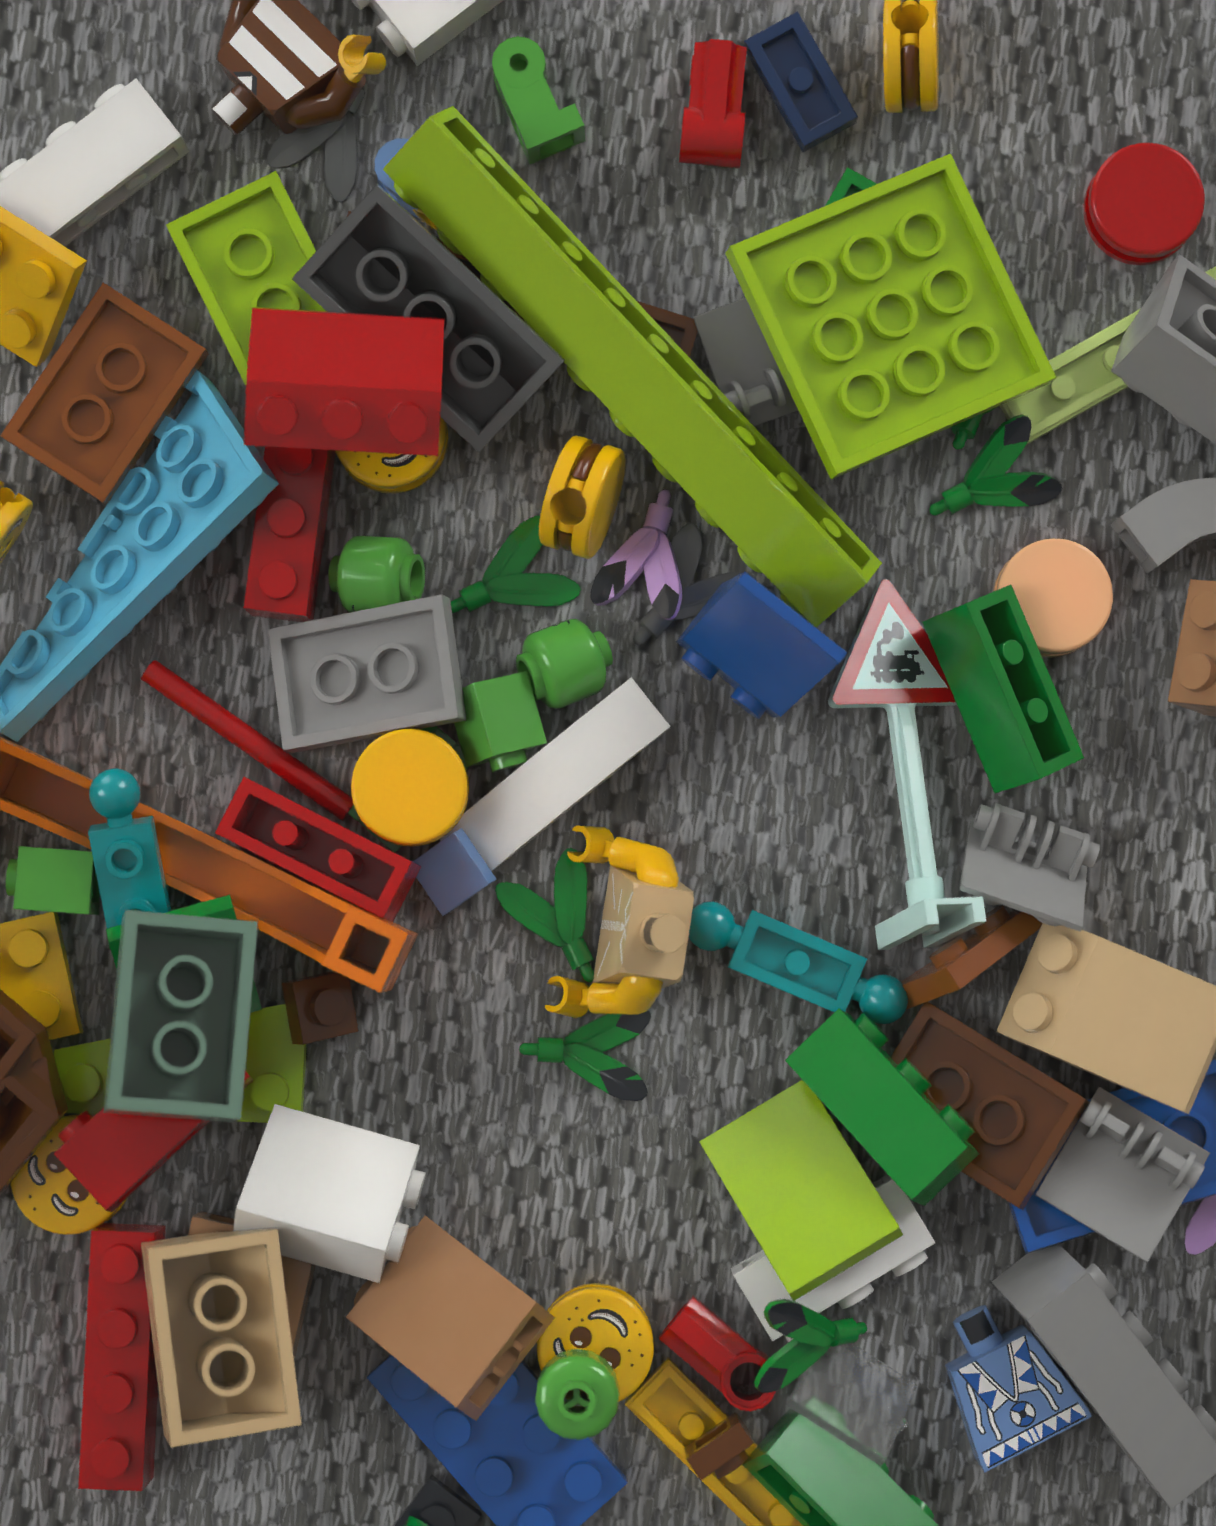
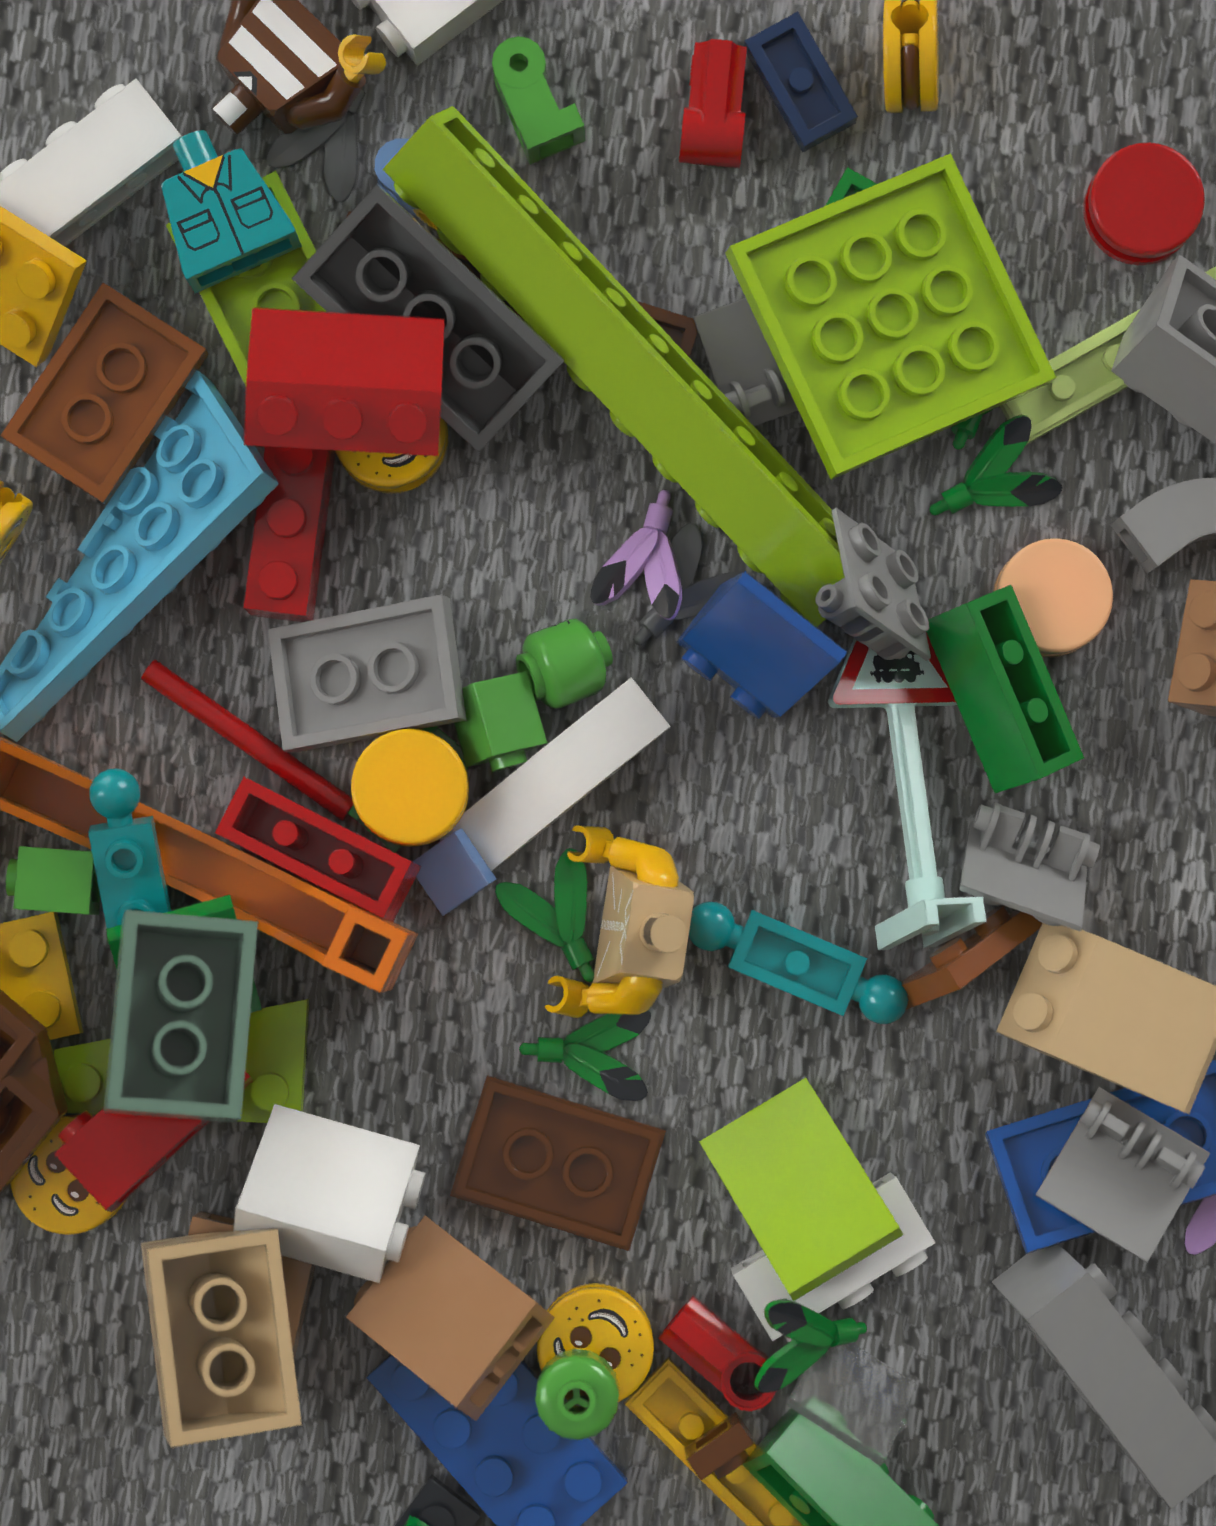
red brick [78,1223,166,1491] -> none
reddish brown plate [282,971,359,1045] -> none
bright green head [328,535,425,613] -> none
green piece [450,515,581,613] -> none
yellow head [539,435,626,559] -> none
green brick [785,1008,980,1206] -> none
reddish brown plate [891,1002,1089,1210] -> none
torso [945,1305,1092,1472] -> none
none -> teal torso [161,130,302,293]
none -> reddish brown tile [450,1075,666,1251]
none -> light grey hinge [816,508,931,661]

